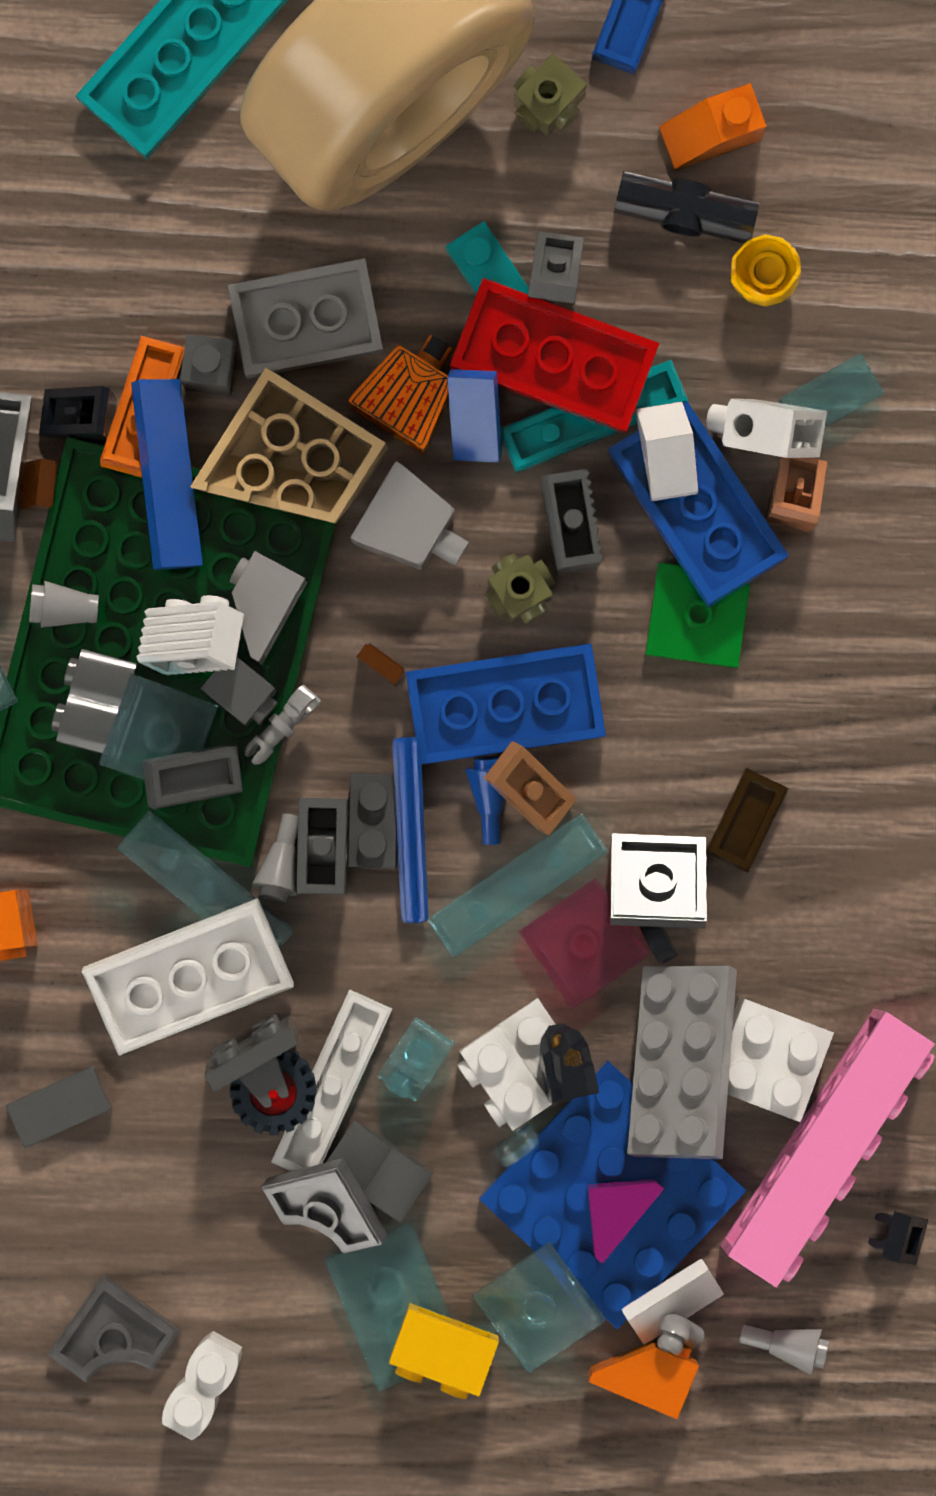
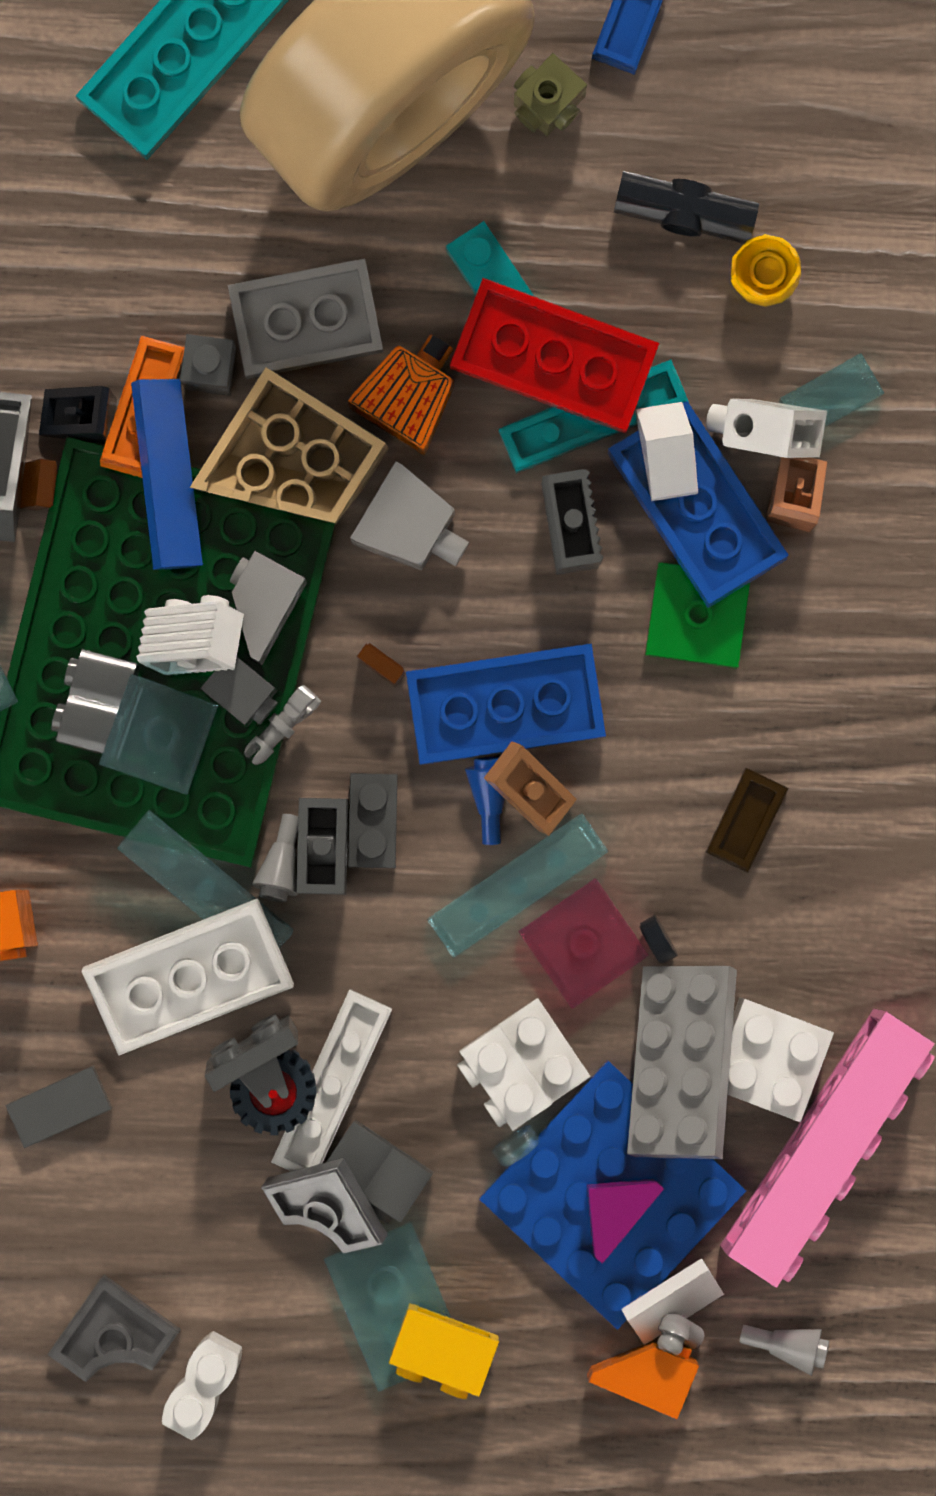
light grey cone [29,581,99,628] -> none
dark grey tile [142,743,243,809] -> none
clear light blue bracket [378,1017,455,1101] -> none
blue axle [393,737,429,924] -> none
tile [447,369,502,462] -> none
clear light blue tile [473,1242,606,1373] -> none
olive brick [485,553,555,624] -> none
dark grey plate [528,231,584,304] -> none
black rock [540,1023,599,1103] -> none
tile [610,834,707,929] -> none
orange slope [659,83,767,171] -> none
black tile [868,1211,929,1265] -> none

